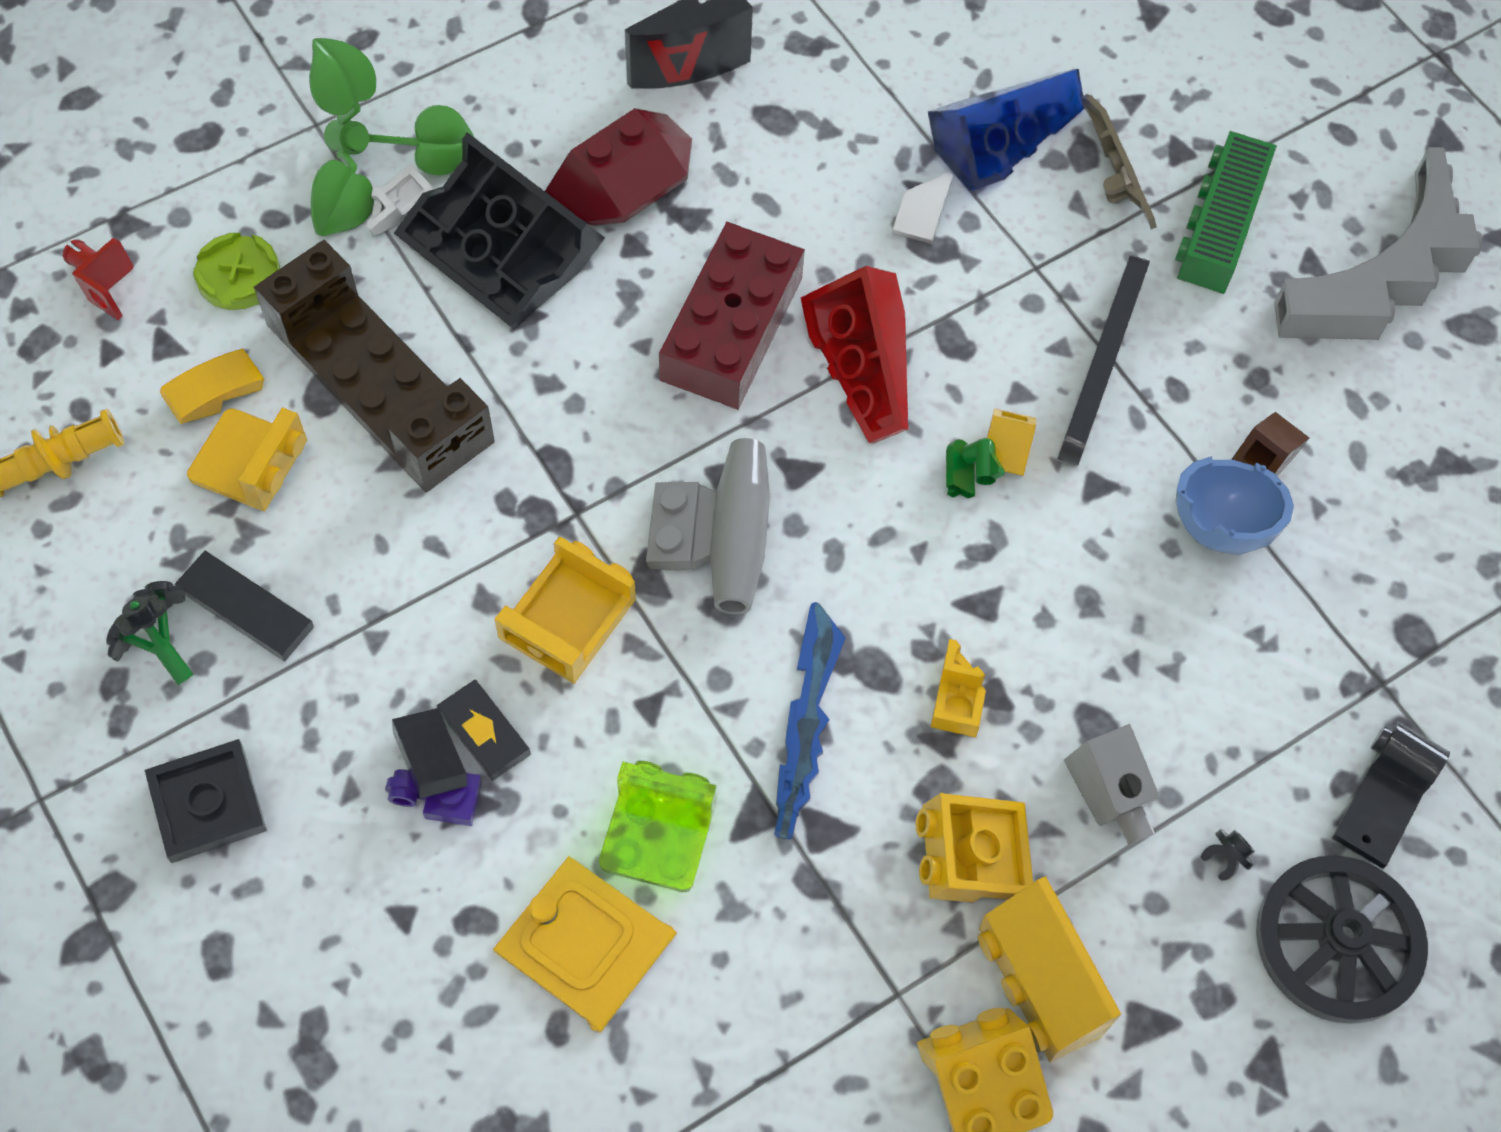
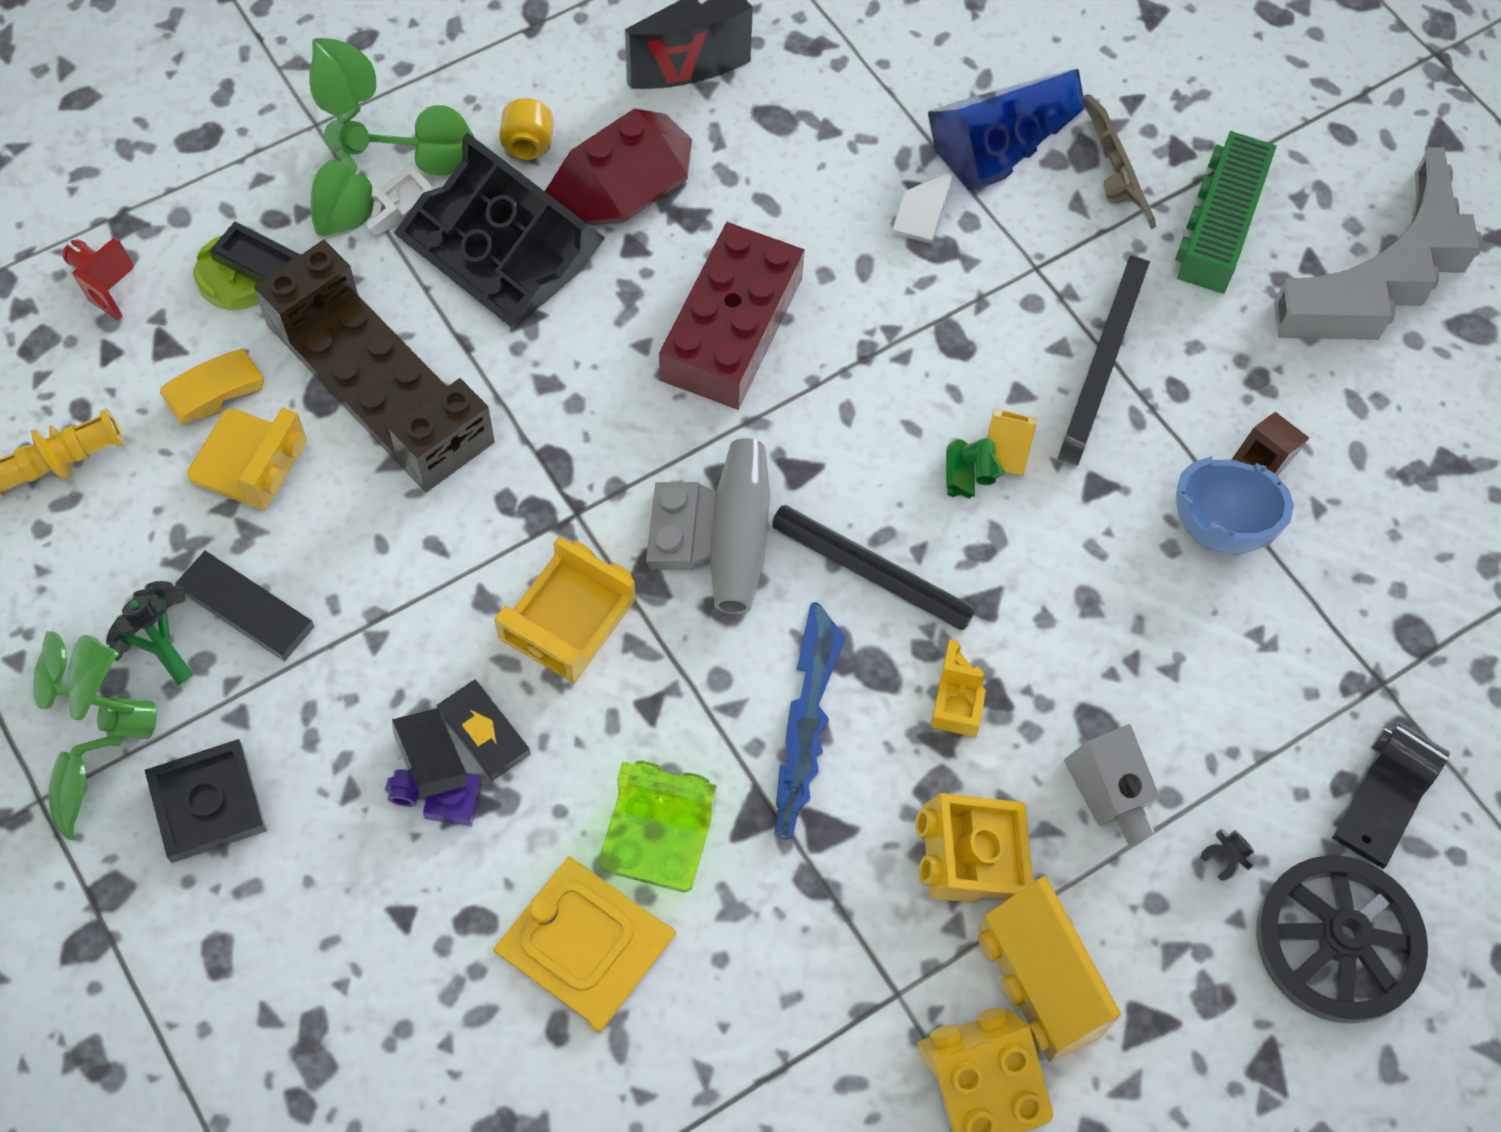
red wedge [800,266,908,444] -> none
none -> bright green plant [33,631,157,840]
none -> black tile [210,221,301,283]
none -> yellow head [499,98,554,160]
none -> black axle [772,505,975,630]

